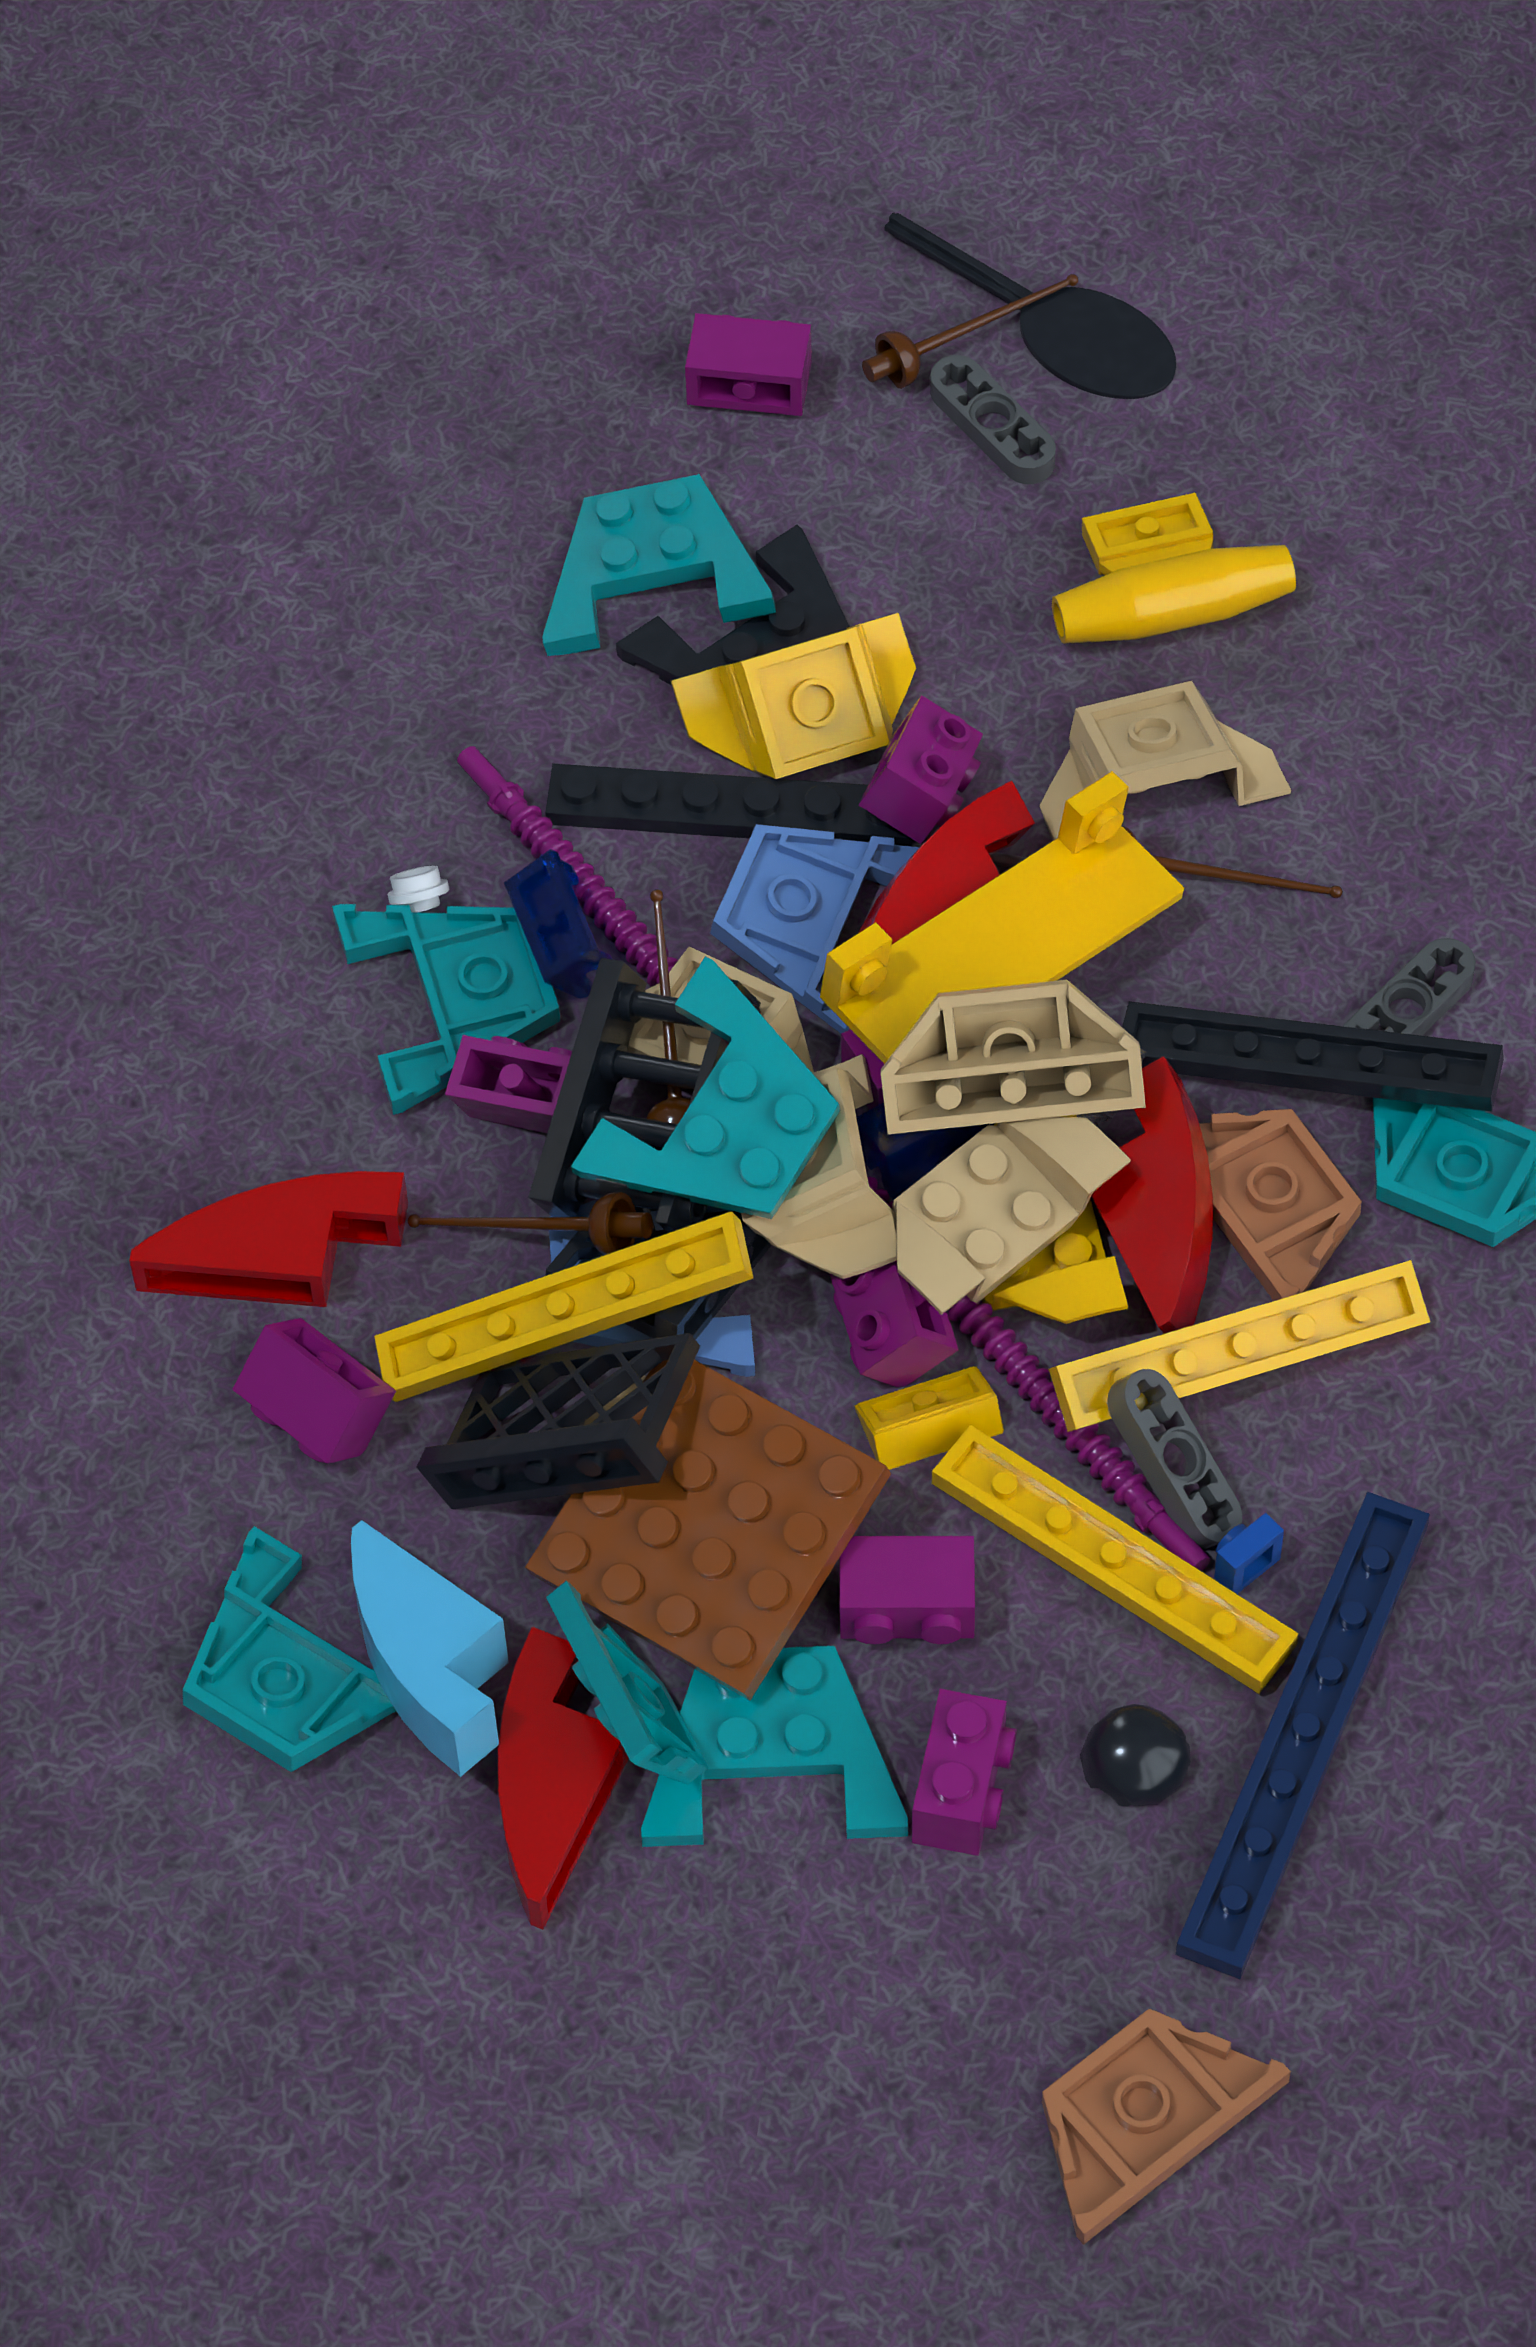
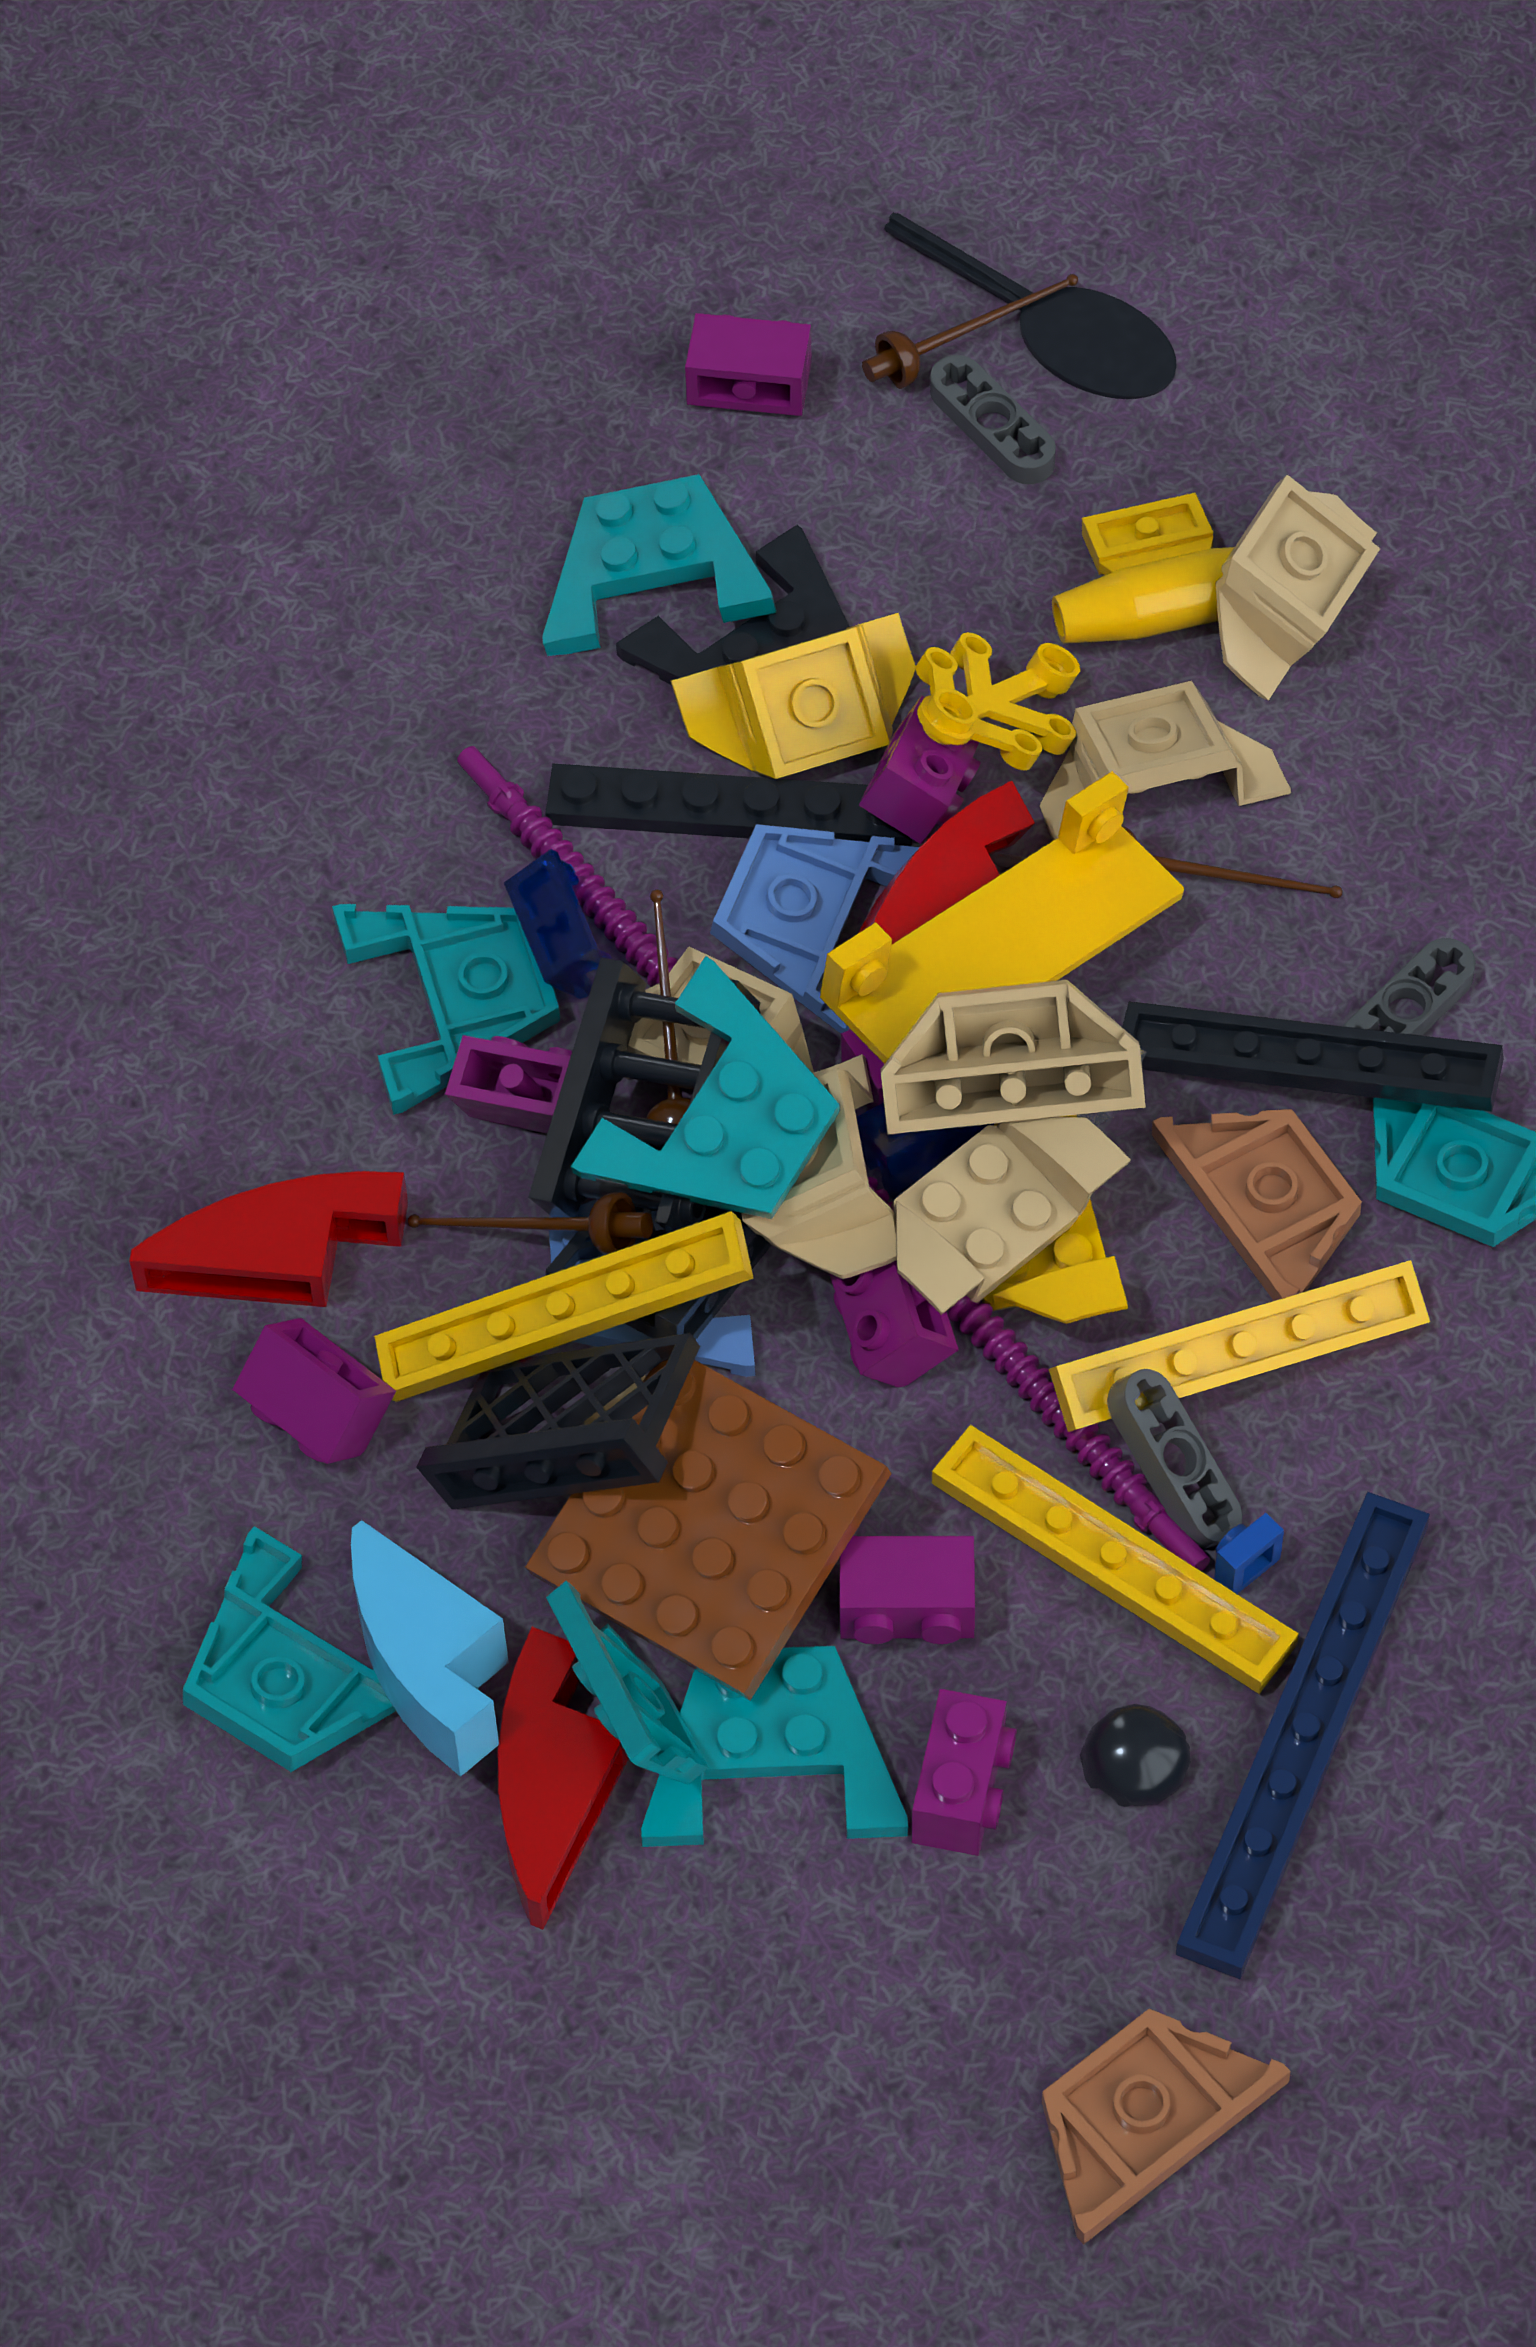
white plate [387,866,450,912] -> none
yellow slope [854,1366,1004,1470] -> none
red slope [1091,1056,1213,1334] -> none
none -> yellow plant [916,632,1080,770]
none -> tan piece [1216,475,1380,700]

